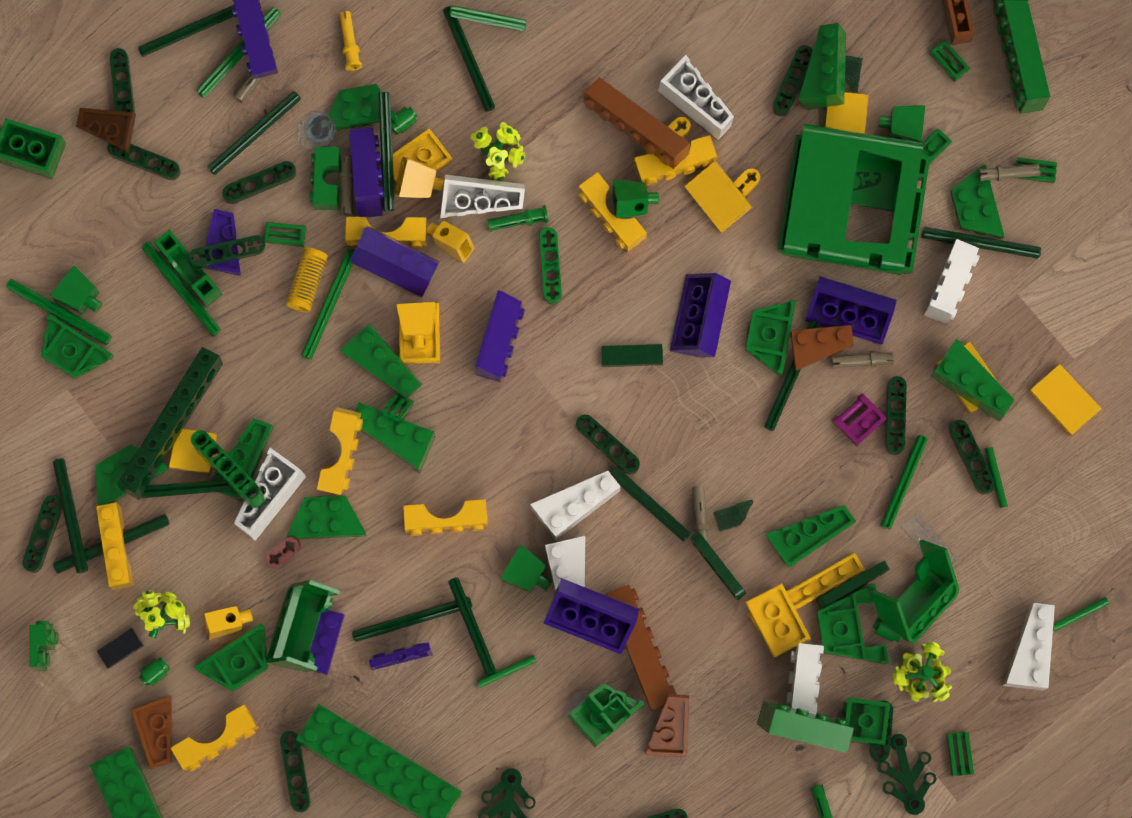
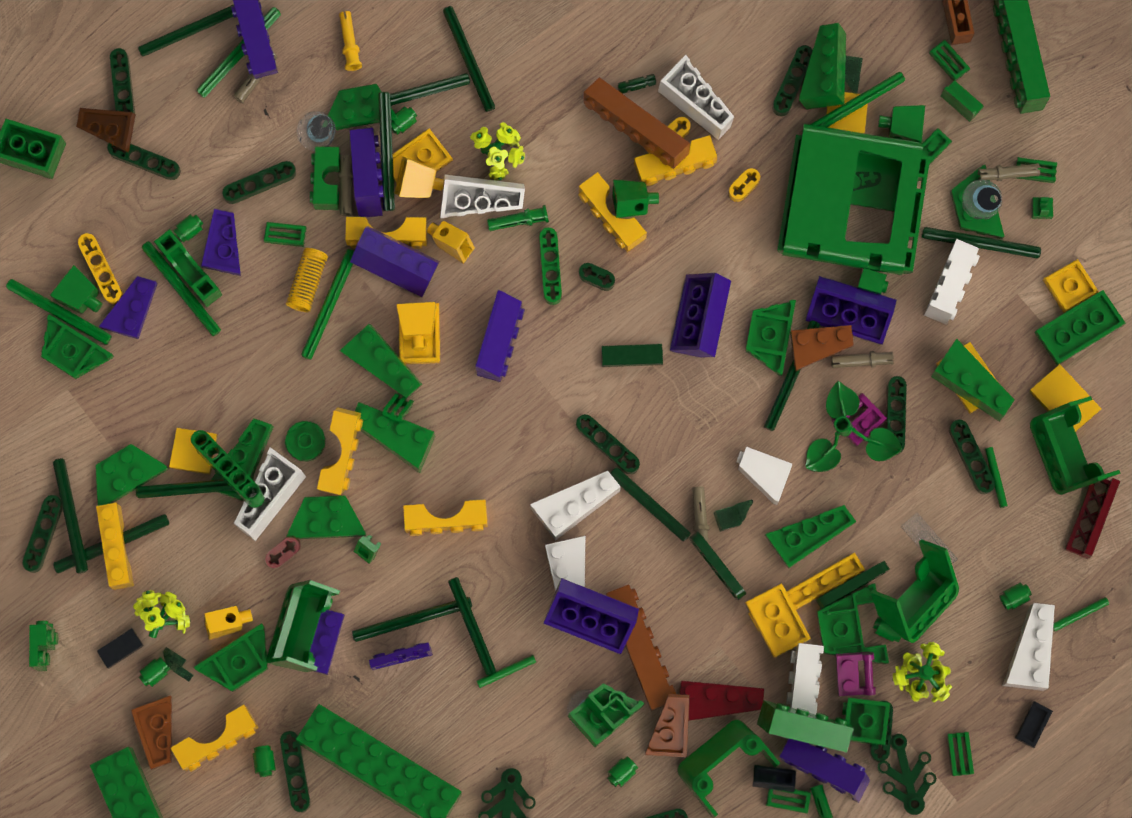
dark green brick [117,347,223,500] -> none
dark green beam [188,235,266,268] -> none
dark green axle [207,91,301,175] -> none
green axle [449,5,527,31] -> none
green torso [500,544,553,593] -> none
yellow tile [685,161,753,233] -> none
green axle [881,435,928,530] -> none
none -> yellow beam [78,233,123,304]
none -> dark purple wing [99,276,158,339]
none -> clear green slope [163,647,194,682]
none -> green brick [173,214,204,243]
none -> green brick [252,745,276,777]
none -> green tile [285,421,326,462]
none -> green tile [353,535,381,564]
none -> dark green axle [390,73,470,106]
none -> dark green beam [579,263,615,291]
none -> green brick [607,756,638,787]
none -> dark green axle [618,74,656,94]
none -> green windscreen [677,720,780,818]
none -> dark red wing [680,681,764,721]
none -> white slope [736,447,792,505]
none -> black tile [752,765,796,792]
none -> green tile [766,789,811,814]
none -> dark purple wedge [779,739,870,803]
none -> green plant [805,381,902,472]
none -> green axle [810,72,905,127]
none -> magenta plate [836,652,876,697]
none -> green brick [857,268,889,295]
none -> green panel [941,80,984,122]
none -> tile [962,179,1003,219]
none -> green brick [999,582,1032,610]
none -> black tile [1015,701,1053,748]
none -> green windscreen [1030,396,1121,495]
none -> green tile [1032,197,1053,219]
none -> green plate [1035,290,1126,366]
none -> yellow tile [1043,259,1099,313]
none -> dark red fence [1065,478,1120,559]

